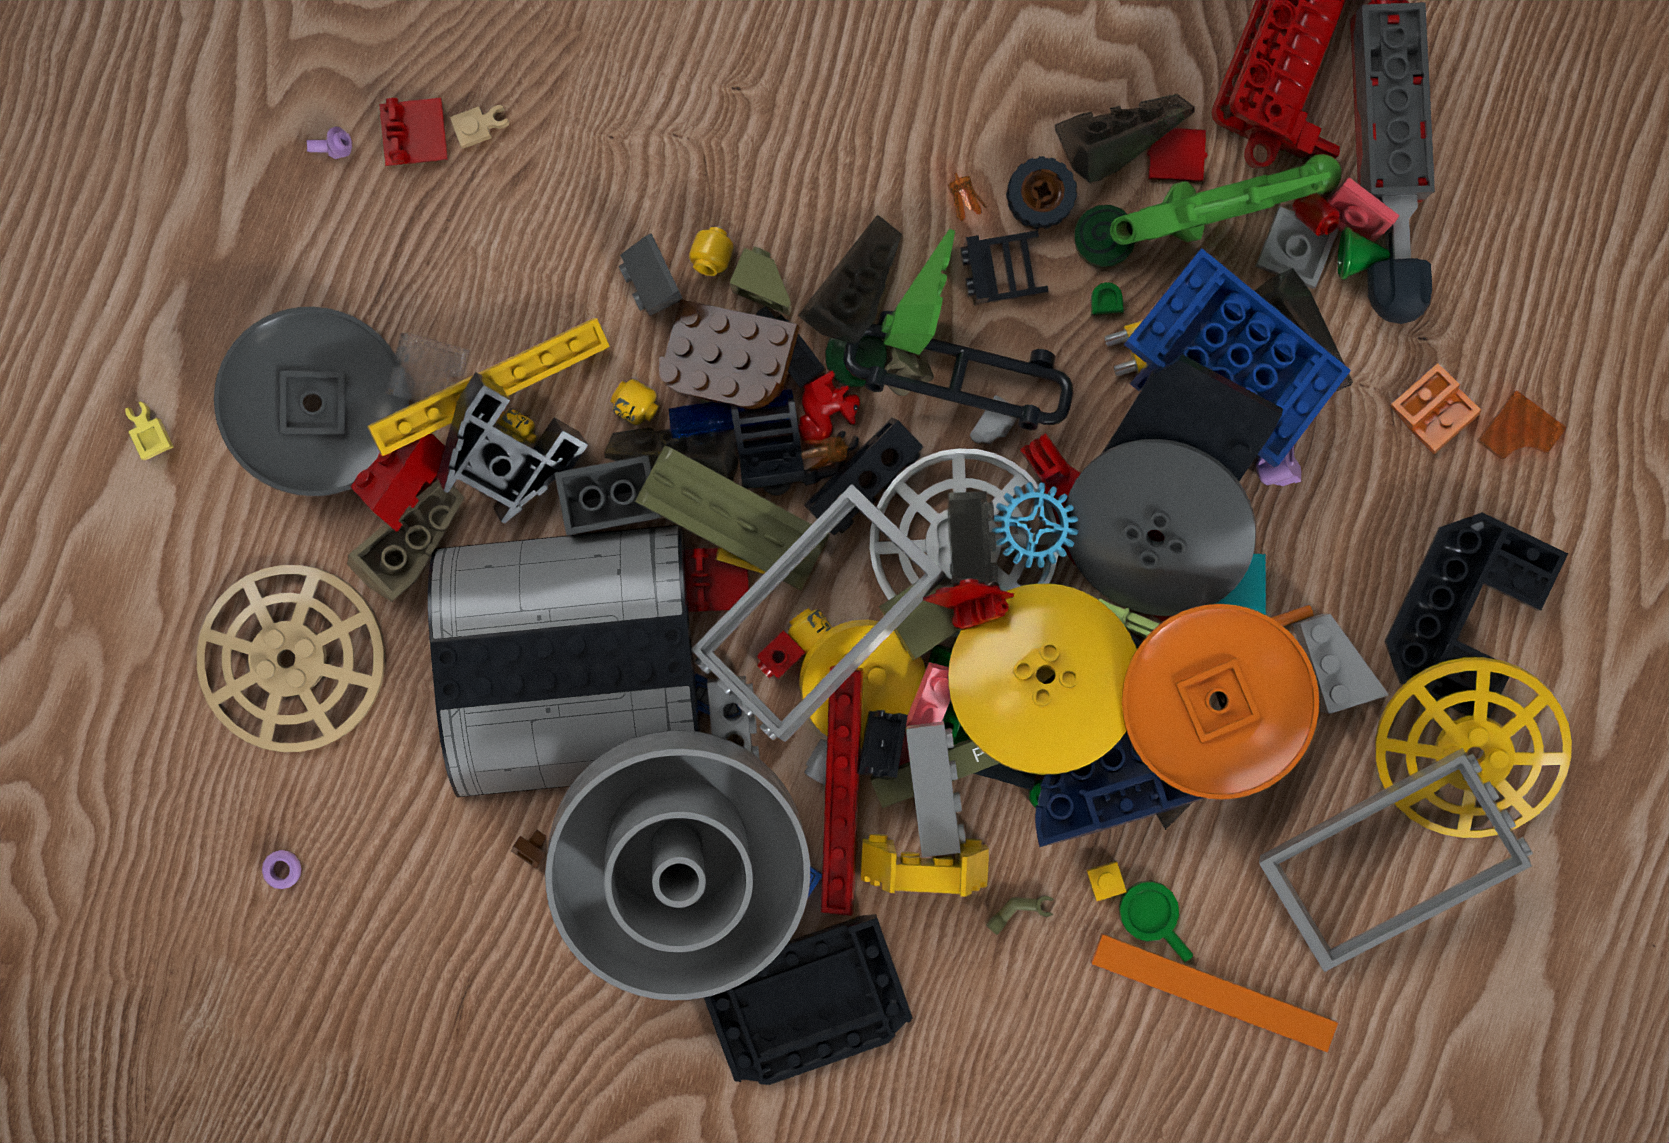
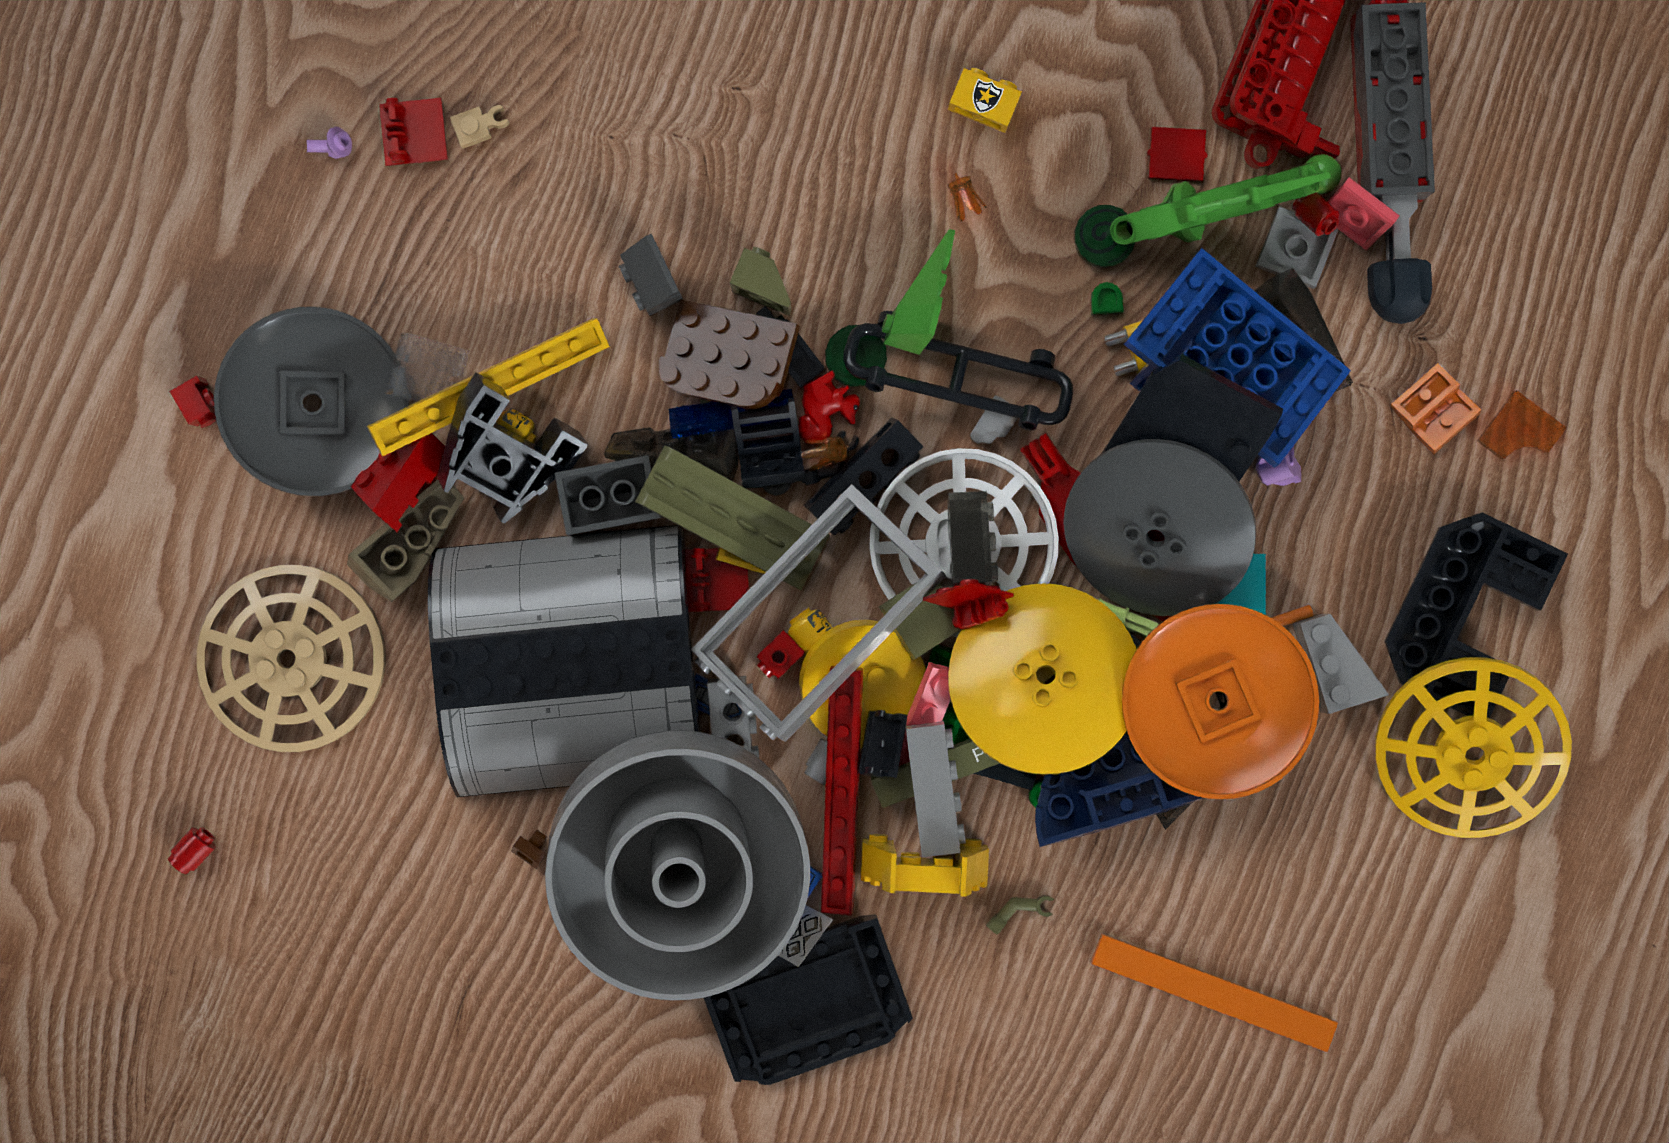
light yellow plate [125,401,173,460] -> none
lavender piece [262,850,302,889] -> none
yellow head [610,379,659,426] -> none
yellow head [689,227,734,276] -> none
clear smoke wedge [798,214,902,344] -> none
dark tan piece [885,347,934,396] -> none
black plate [960,230,1049,306] -> none
medium azure gear [992,482,1078,568] -> none
black wheel [1006,156,1077,229] -> none
clear smoke wedge [1055,94,1195,183] -> none
yellow plate [1086,861,1127,901] -> none
green piece [1118,880,1194,962] -> none
light grey door [1259,748,1533,972] -> none
green hat [1338,227,1390,280] -> none
none -> red brick [168,827,216,875]
none -> red brick [169,376,216,428]
none -> white sticker [778,905,833,967]
none -> yellow brick [948,68,1022,133]

